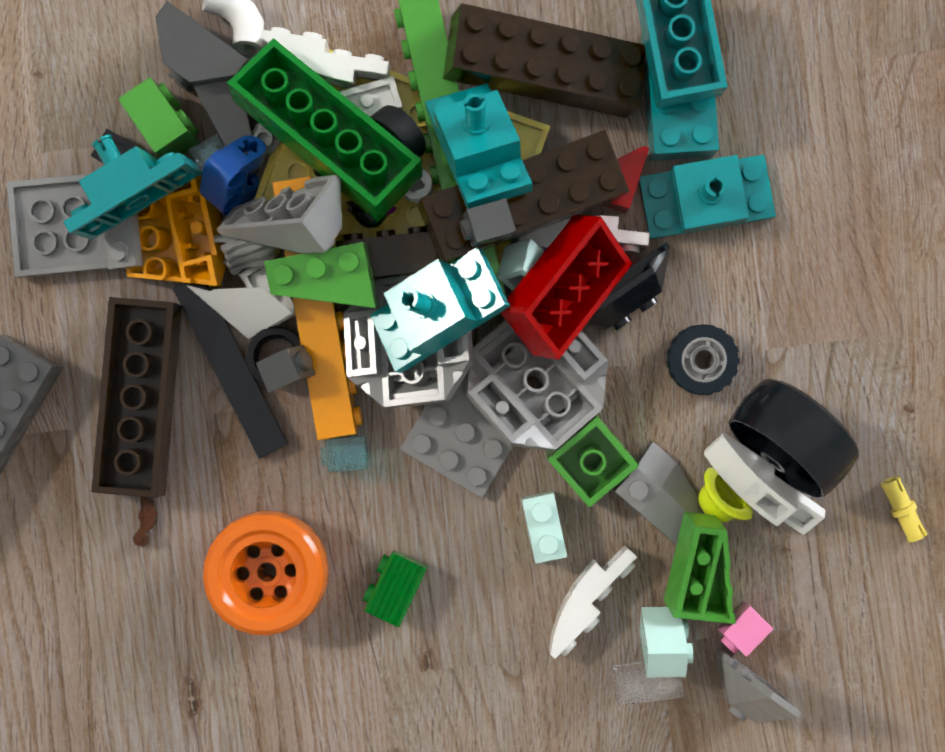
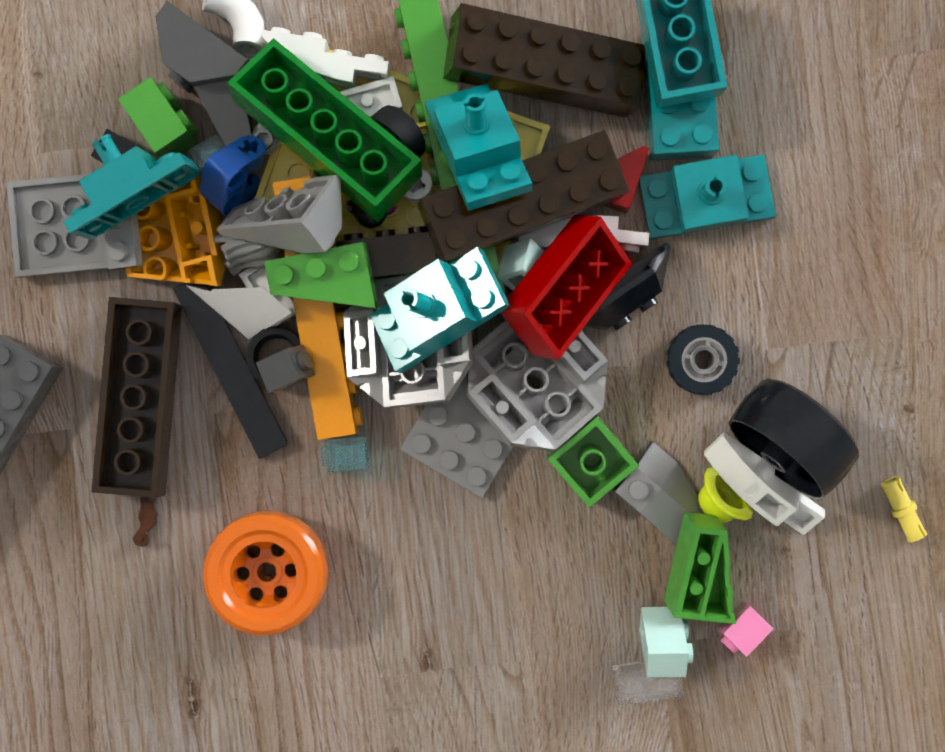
green brick [362,550,428,628] -> none
dark grey brick [460,198,516,248] -> none
light aqua brick [521,491,567,564] -> none
white slope [549,545,637,659] -> none
light grey wedge [716,648,802,723] -> none

